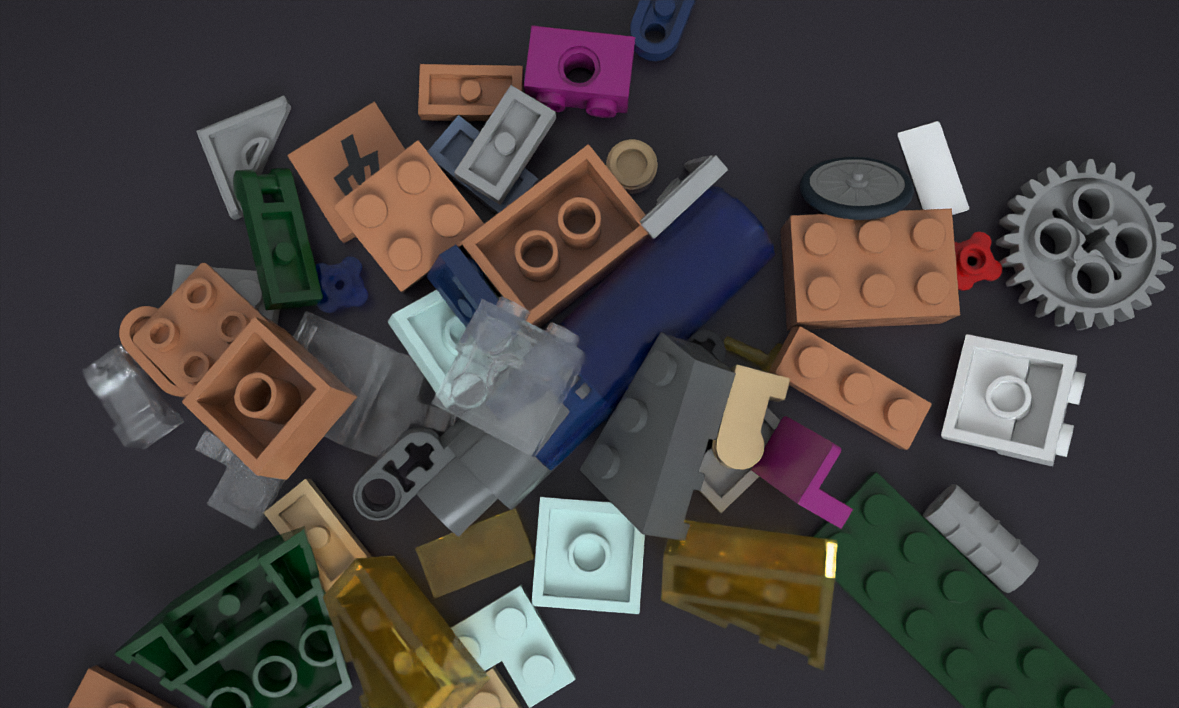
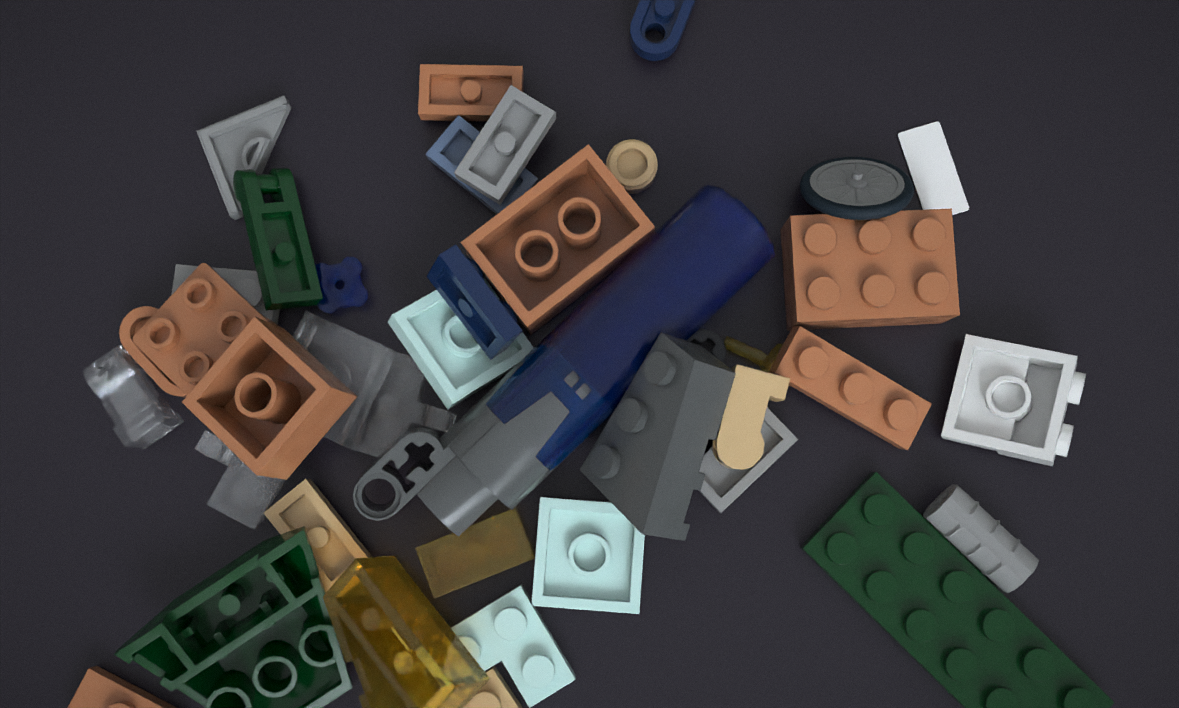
nougat tile [287,101,405,244] -> none
nougat brick [332,140,484,293] -> none
clear plate [431,297,587,458] -> none
magenta brick [524,25,635,118] -> none
light grey tile [639,155,728,239] -> none
clear yellow wedge [661,520,837,671] -> none
magenta panel [751,416,853,529] -> none
red plate [954,232,1002,291] -> none
light grey gear [996,159,1176,330] -> none

